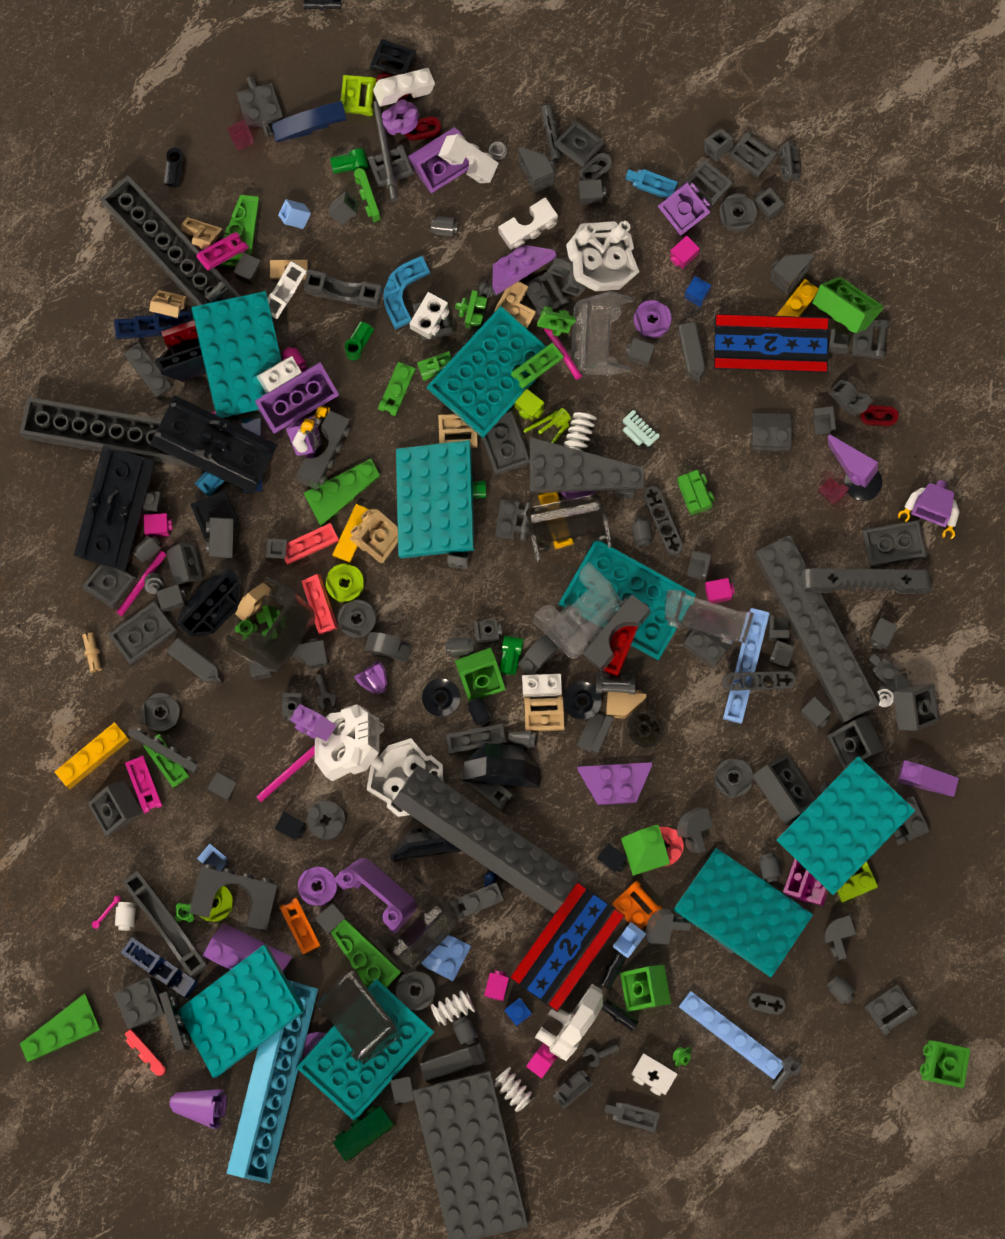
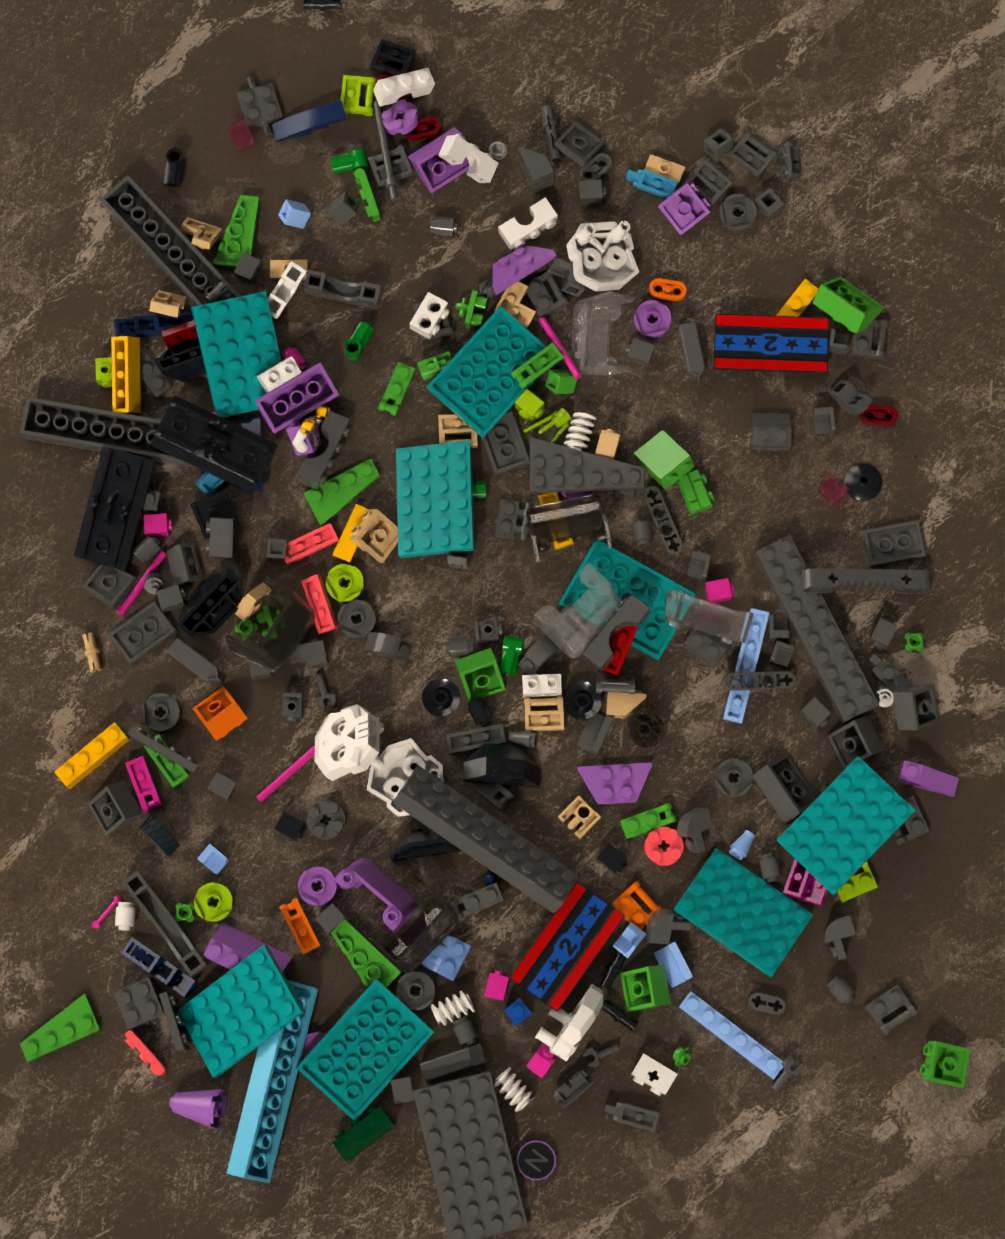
dark grey arch [188,864,277,931] -> none
dark pink plate [197,232,249,271] -> none
medium lavender brick [290,704,336,742] -> none
clear smoke windscreen [316,968,401,1065] -> none
medium lavender brick [354,660,388,695] -> none
dark azure plate [383,256,430,330] -> none
bright green hips [537,306,576,336] -> none
bright green slope [621,825,670,876] -> none
light aqua piece [623,410,659,447] -> none
dark pink brick [670,236,700,269] -> none
blue brick [684,276,711,307] -> none
dark grey slope [770,254,814,295] -> none
medium lavender slope [828,435,878,488] -> none
medium lavender torso [898,480,959,539] -> none
none -> lime brick [95,357,112,387]
none -> yellow brick [111,336,141,414]
none -> black wheel [139,815,180,856]
none -> orange slope [192,686,247,741]
none -> black tile [517,1141,556,1180]
none -> bright green panel [545,369,577,394]
none -> tan brick [558,796,601,839]
none -> tan slope [595,429,620,460]
none -> bright green plate [620,803,678,840]
none -> bright green brick [634,430,694,489]
none -> tan plate [645,154,685,185]
none -> orange plate [649,278,687,301]
none -> light blue panel [654,942,693,988]
none -> light blue cone [729,830,755,860]
none -> bright green plate [905,633,924,652]

